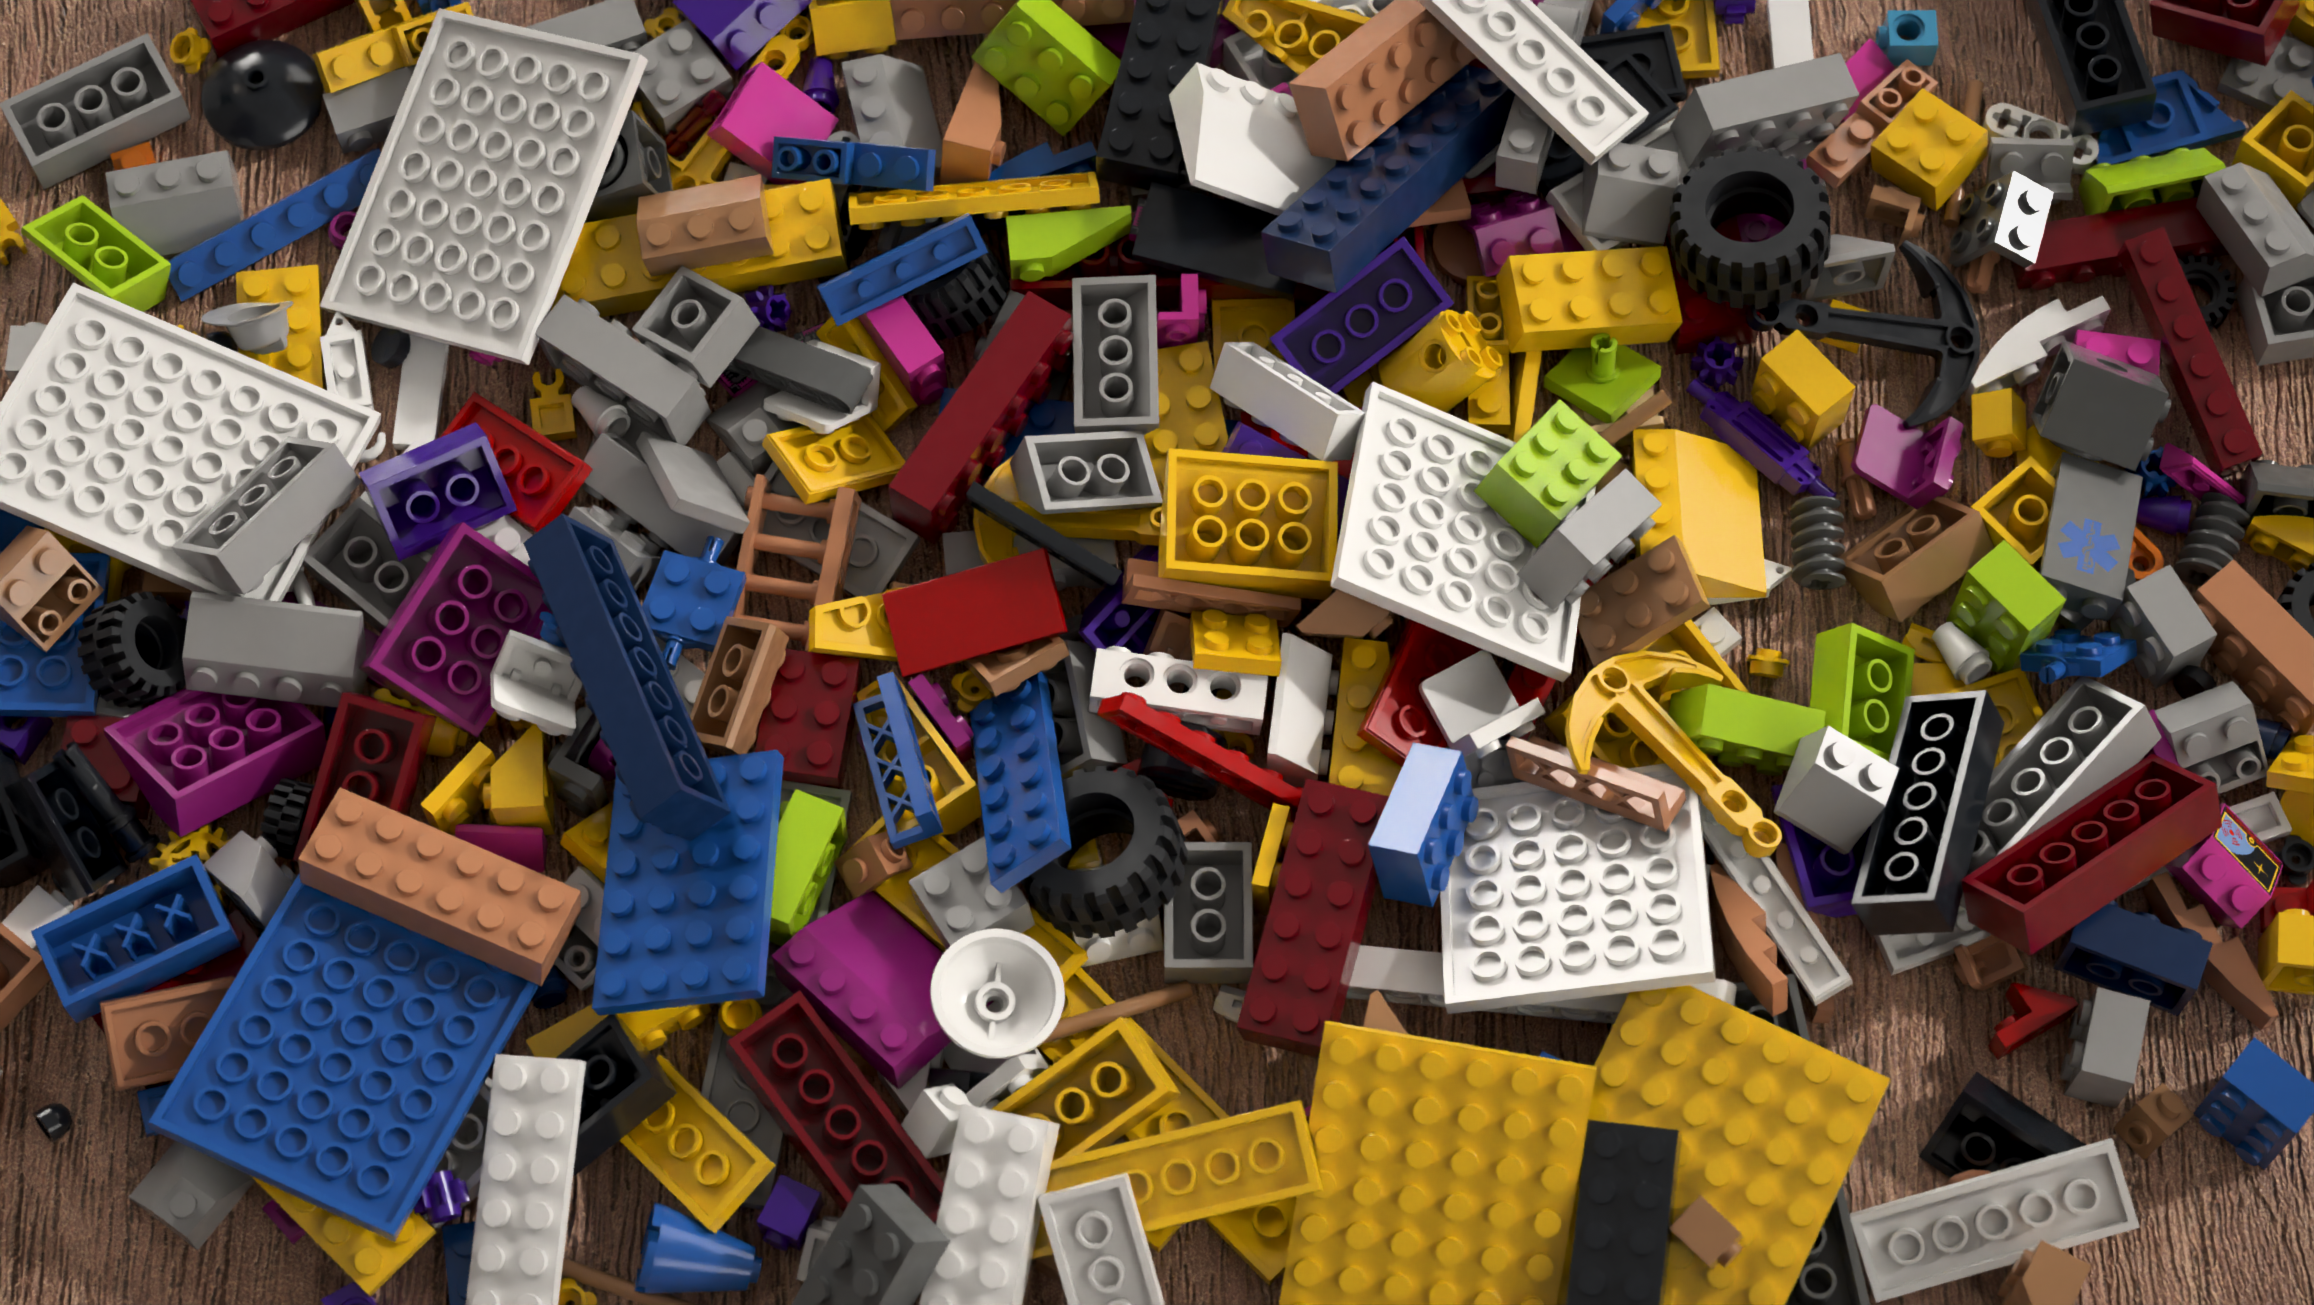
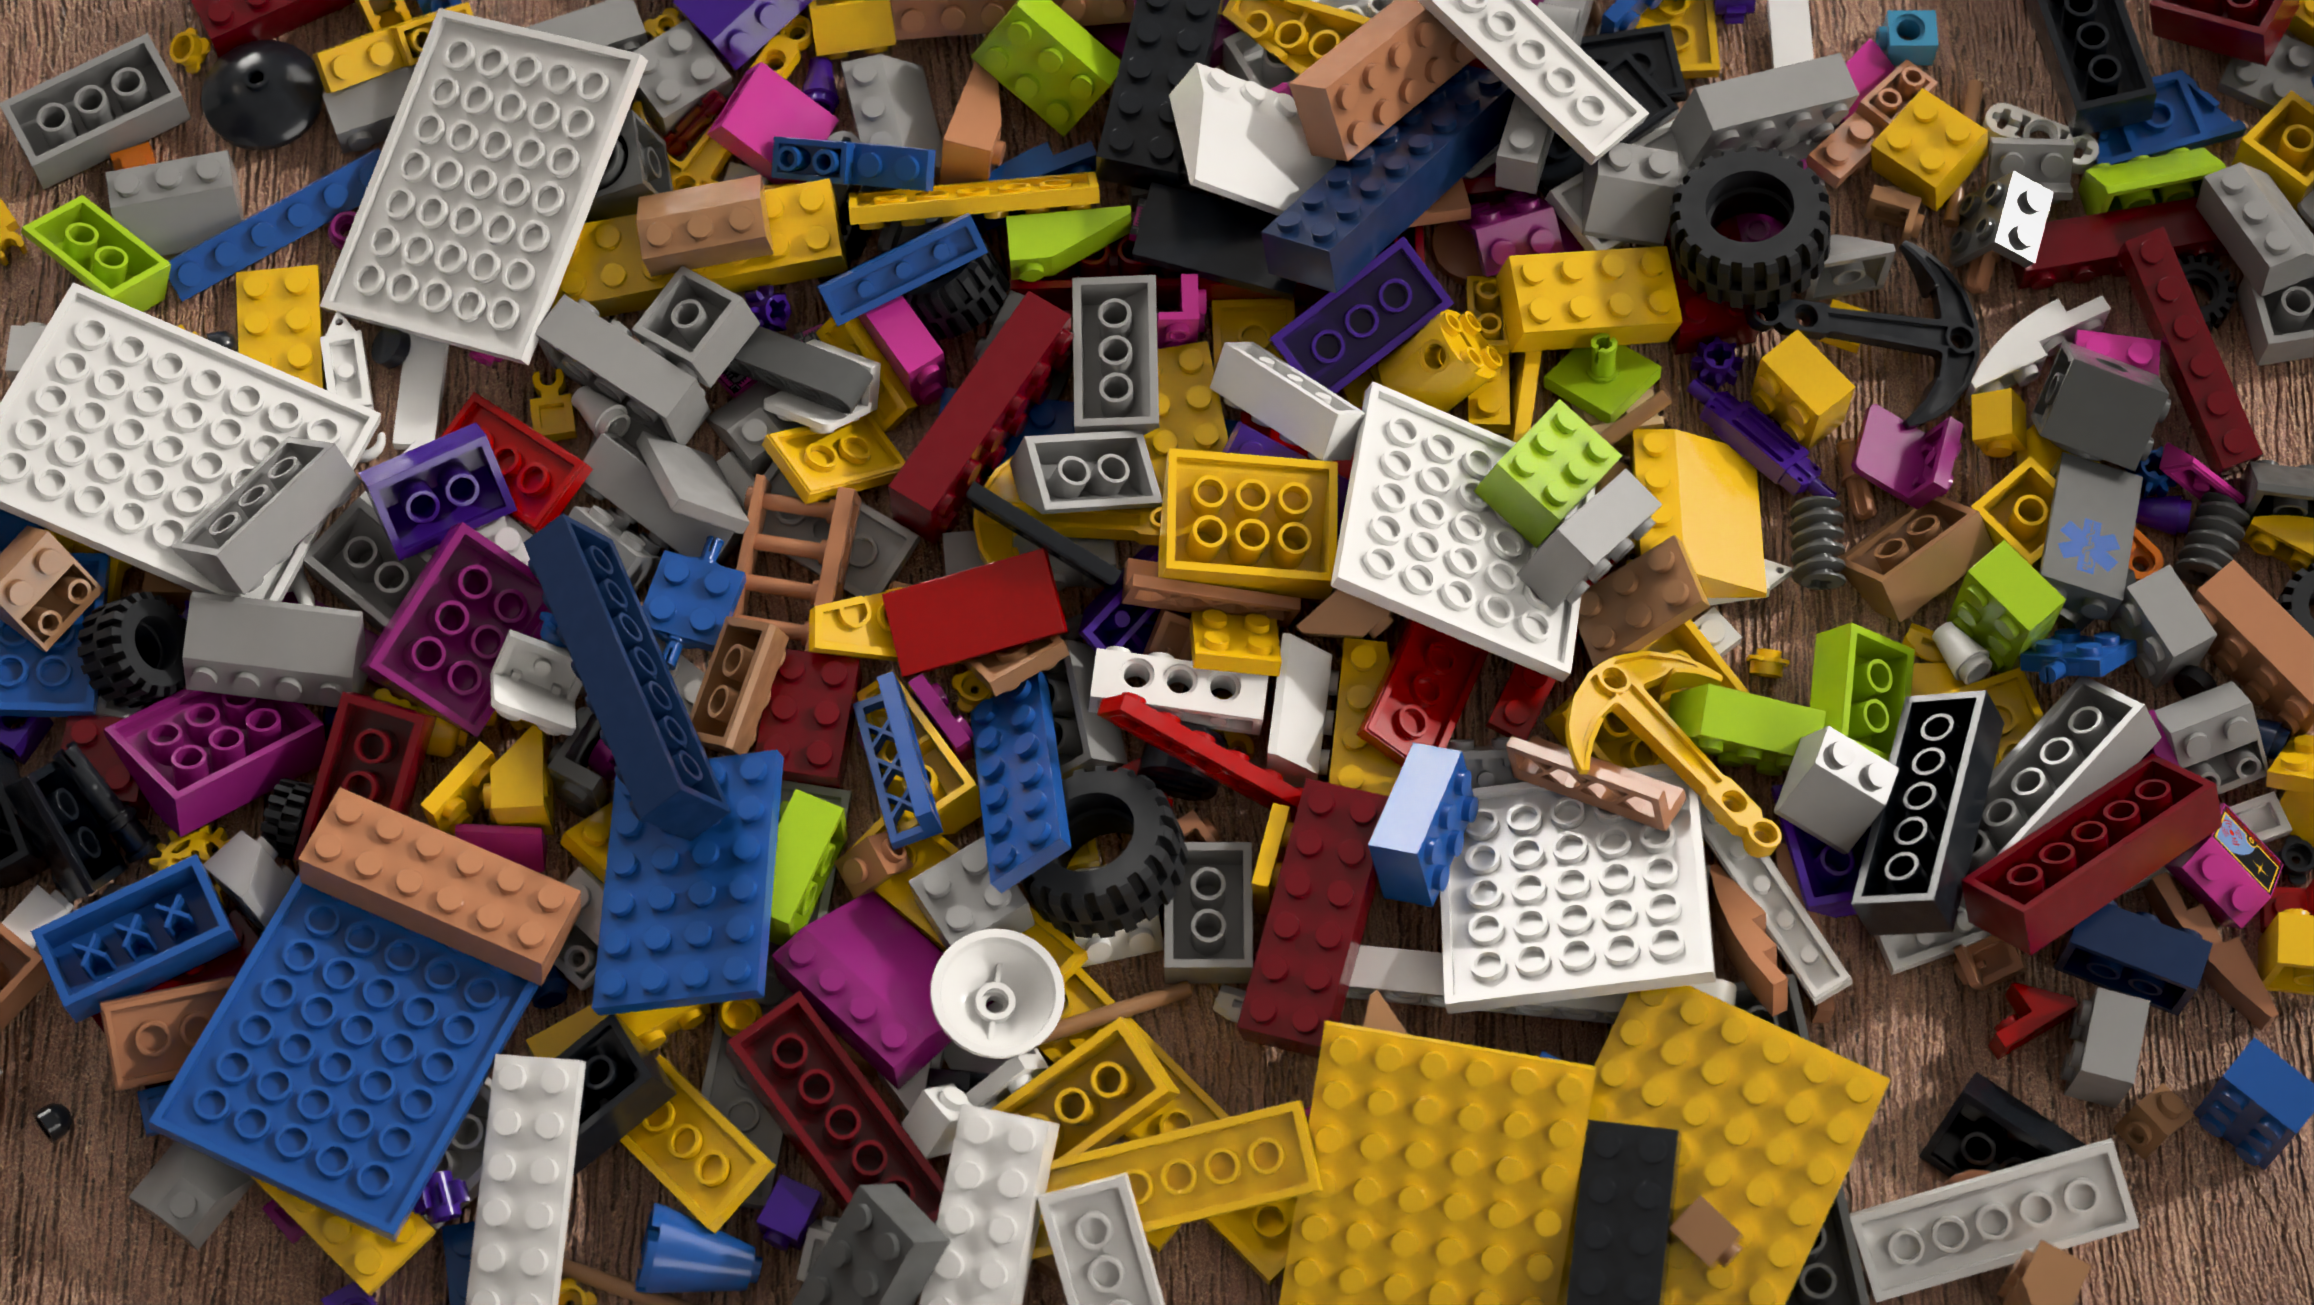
light grey piece [201,301,293,355] -> none
white bracket [1419,650,1546,759] -> none

